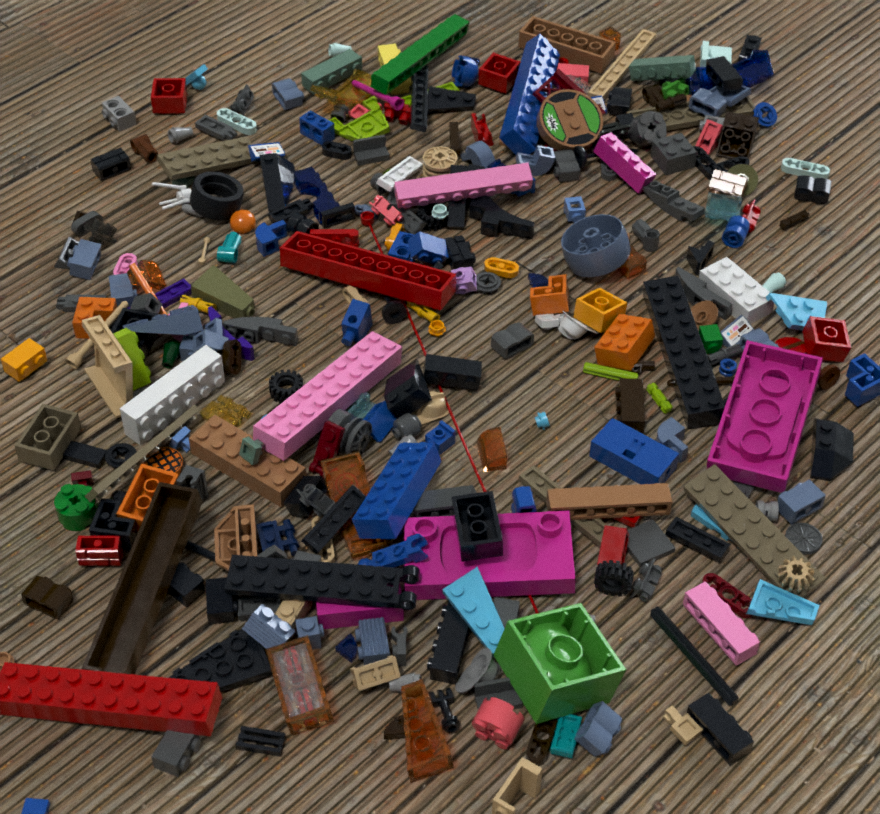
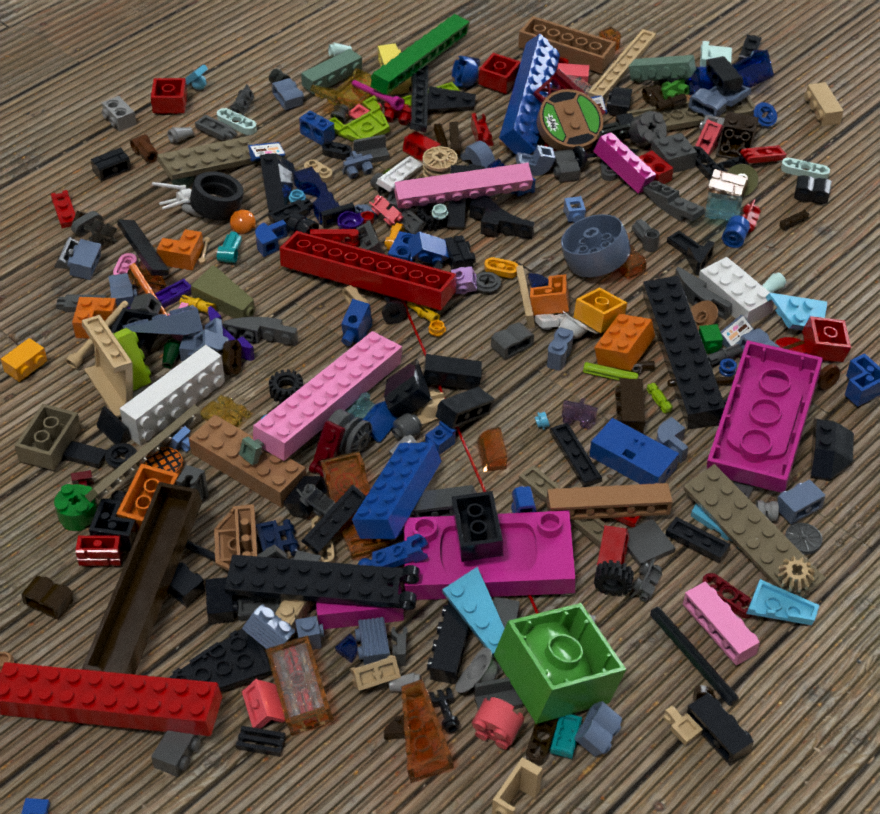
none -> red plate [50,190,76,229]
none -> black slope [97,406,130,444]
none -> black tile [117,219,169,276]
none -> orange brick [156,229,204,271]
none -> coral panel [242,679,286,729]
none -> pearl dark grey wheel [269,69,291,83]
none -> medium azure plate [289,189,306,203]
none -> tan plate [304,160,333,183]
none -> dark purple hair [337,211,364,229]
none -> sand blue hips [342,151,373,179]
none -> dark grey hinge [356,220,385,254]
none -> red hinge [402,131,441,162]
none -> dark brown axle [433,123,449,148]
none -> black brick [435,387,495,429]
none -> tan tile [516,265,535,329]
none -> sand blue brick [547,327,573,371]
none -> black tile [550,423,602,487]
none -> clear purple hips [562,398,598,429]
none -> red brick [639,151,674,184]
none -> black tile [667,230,701,256]
none -> dark brown tile [693,686,716,702]
none -> red hinge [740,145,787,164]
none -> tan brick [804,82,843,126]

